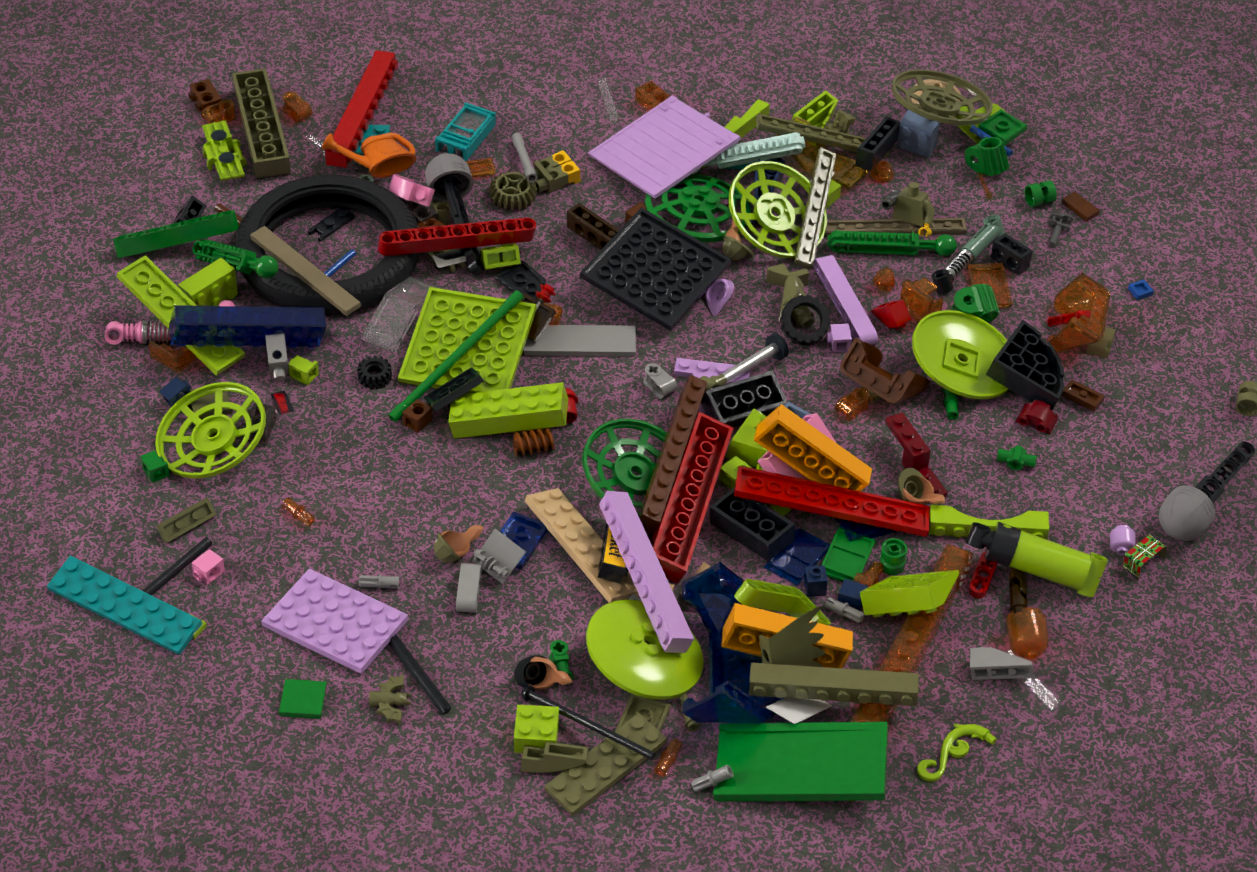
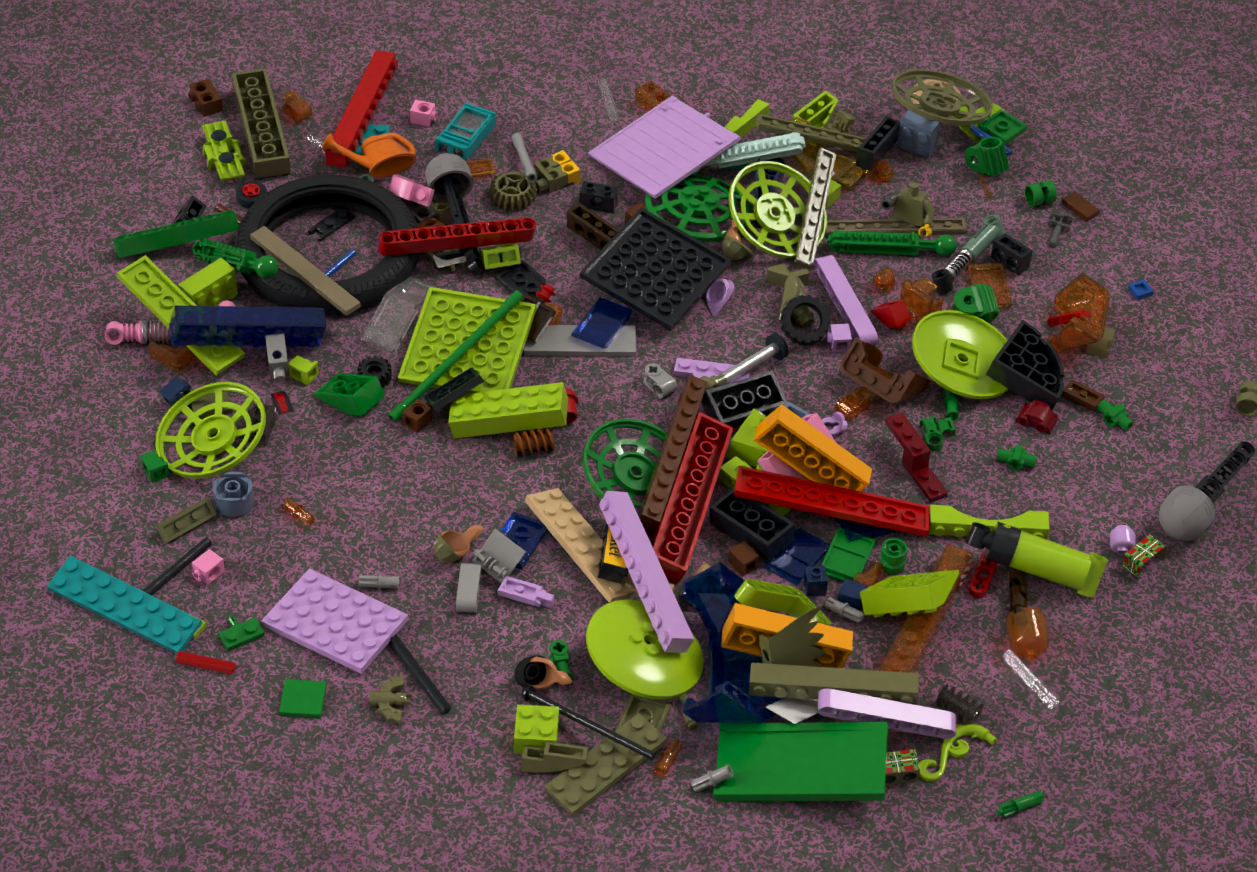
clear orange piece [201,99,236,124] -> none
piece [898,468,945,505] -> none
light grey slope [970,647,1034,680] -> none
none -> red axle [176,651,236,674]
none -> sand blue brick [213,471,254,517]
none -> green plate [218,615,265,652]
none -> black wheel [236,181,267,208]
none -> green slope [314,373,385,417]
none -> bright pink brick [410,100,437,127]
none -> lavender hinge [497,576,554,608]
none -> clear blue piece [572,297,632,349]
none -> black brick [579,181,618,214]
none -> reddish brown brick [728,541,759,576]
none -> beam [818,689,956,739]
none -> lavender piece [821,412,848,437]
none -> piece [886,749,920,785]
none -> green piece [919,416,956,451]
none -> clear smoke piece [936,684,984,724]
none -> green piece [996,791,1044,818]
none -> green axle [1097,399,1134,431]

